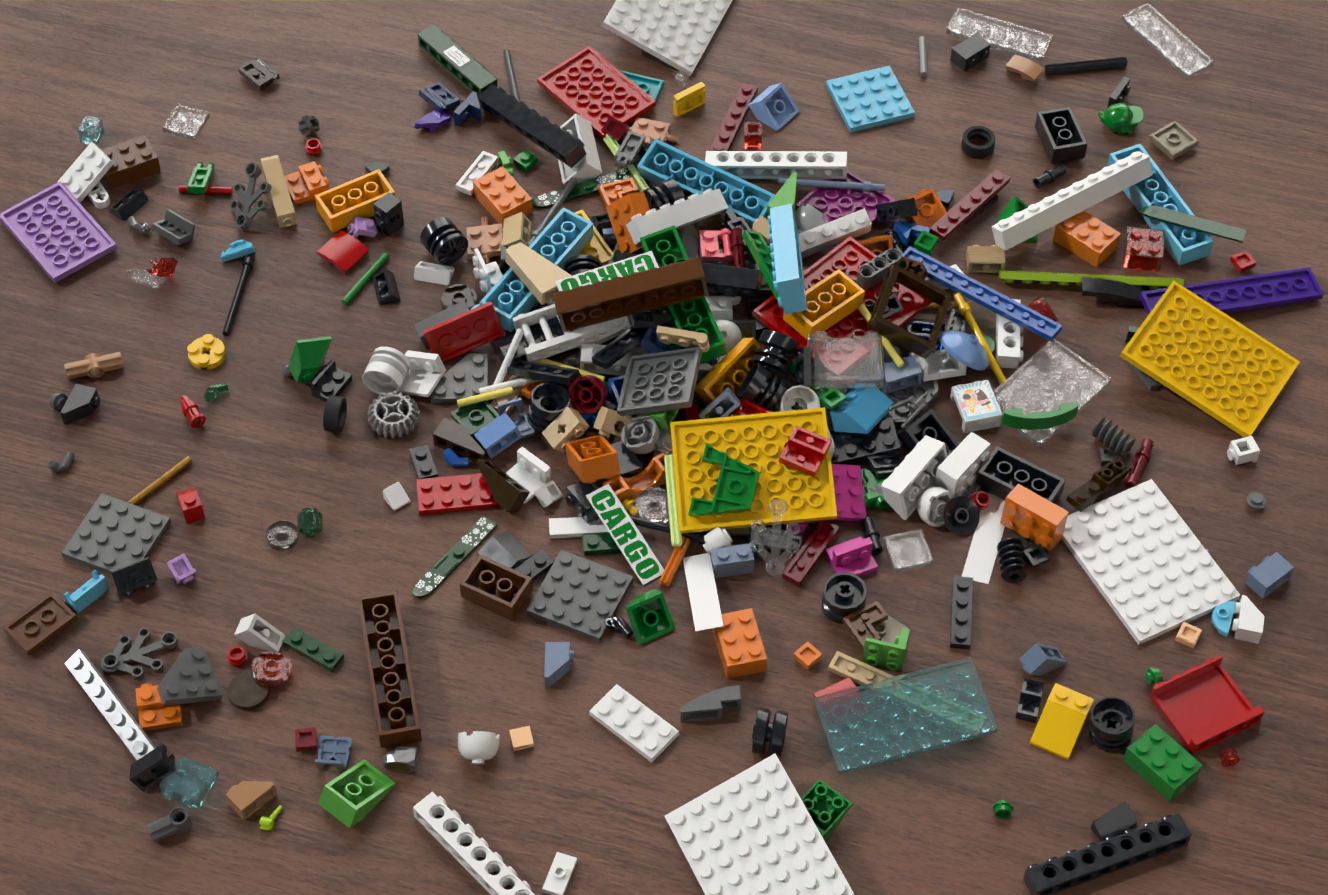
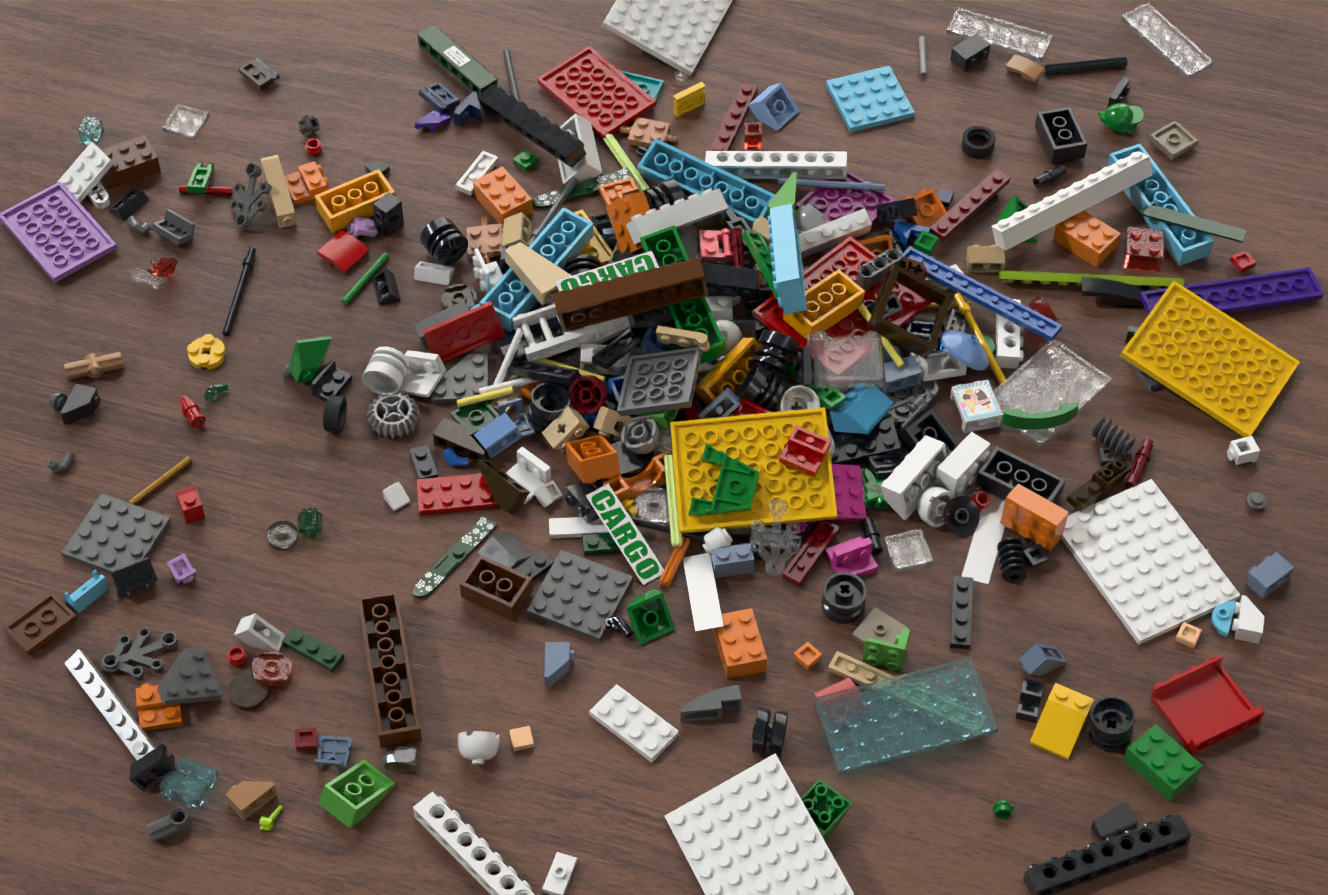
medium azure plate [220,240,256,262] -> none
bright green plate [498,150,514,178] -> none
dark red bracket [601,116,629,144] -> none
dark grey hinge [614,131,646,169] -> none
reddish brown plate [843,601,888,651] -> none
green plate [1145,667,1163,687] -> none
clear red bush [1219,748,1240,767] -> none

